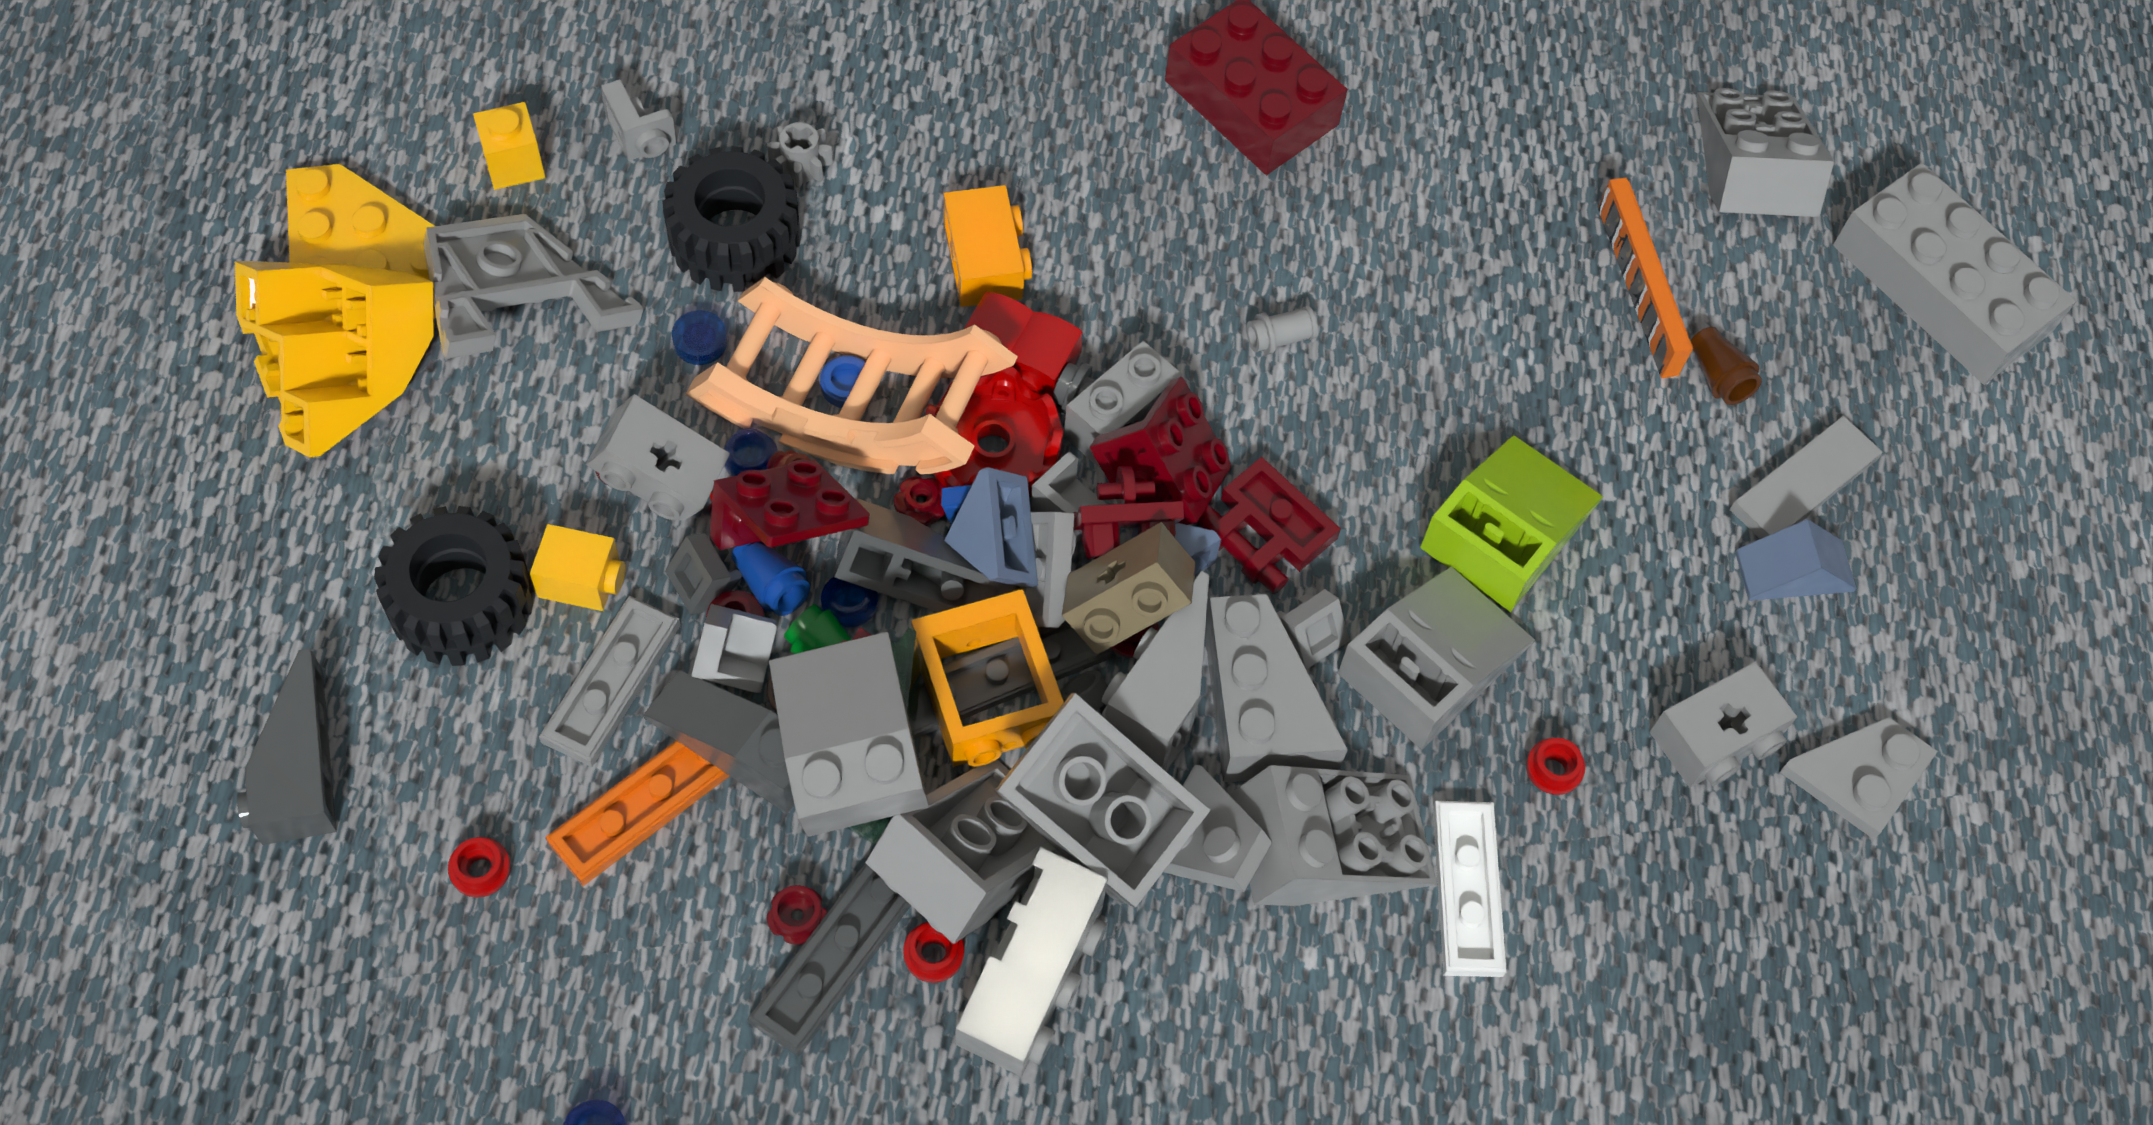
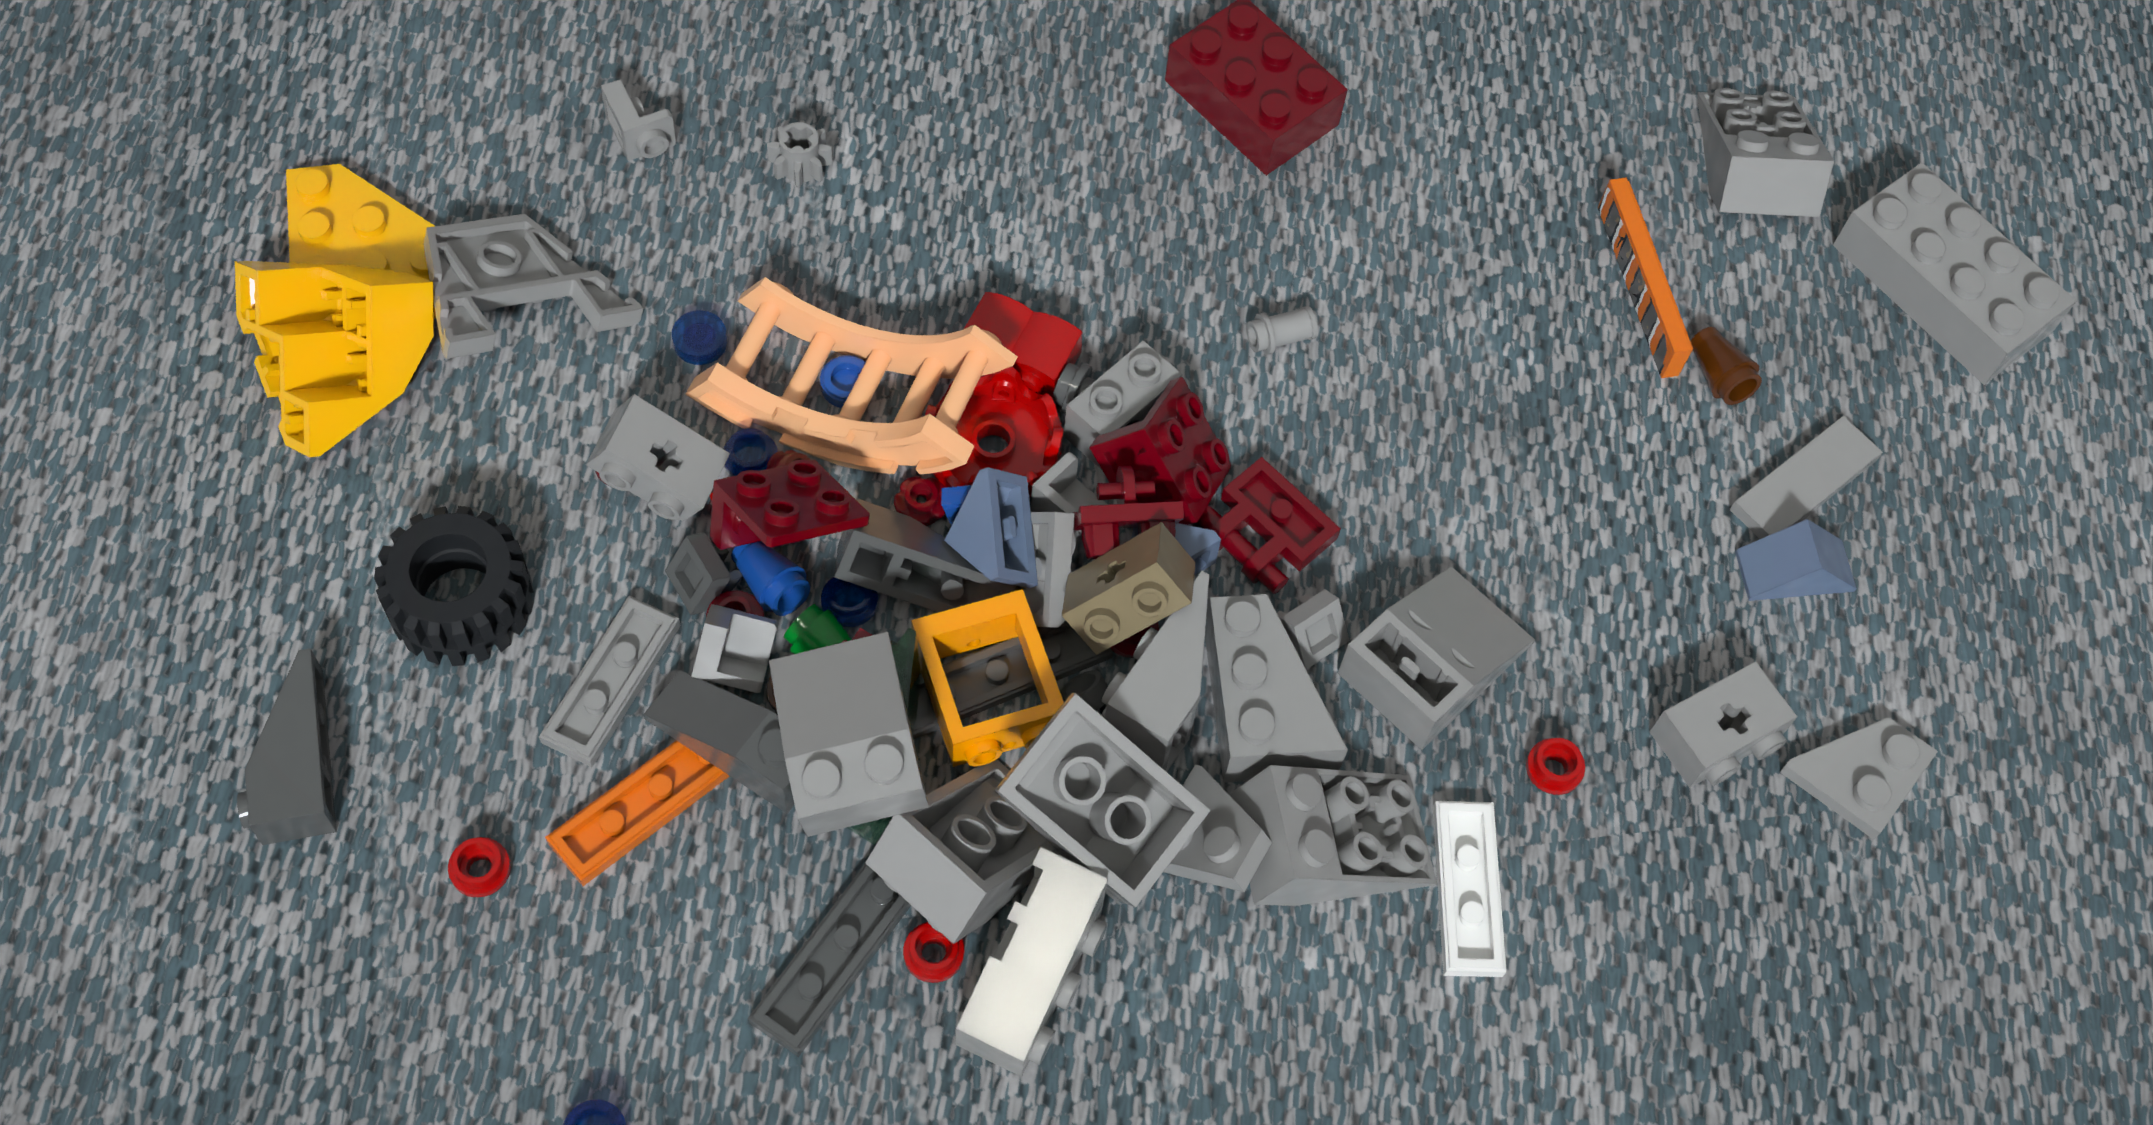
yellow brick [473,102,545,190] -> none
yellow brick [530,524,626,611] -> none
black tyre [662,146,801,292] -> none
dark red plate [767,885,827,945] -> none
light orange brick [943,185,1032,307] -> none
lime slope [1420,435,1604,612] -> none

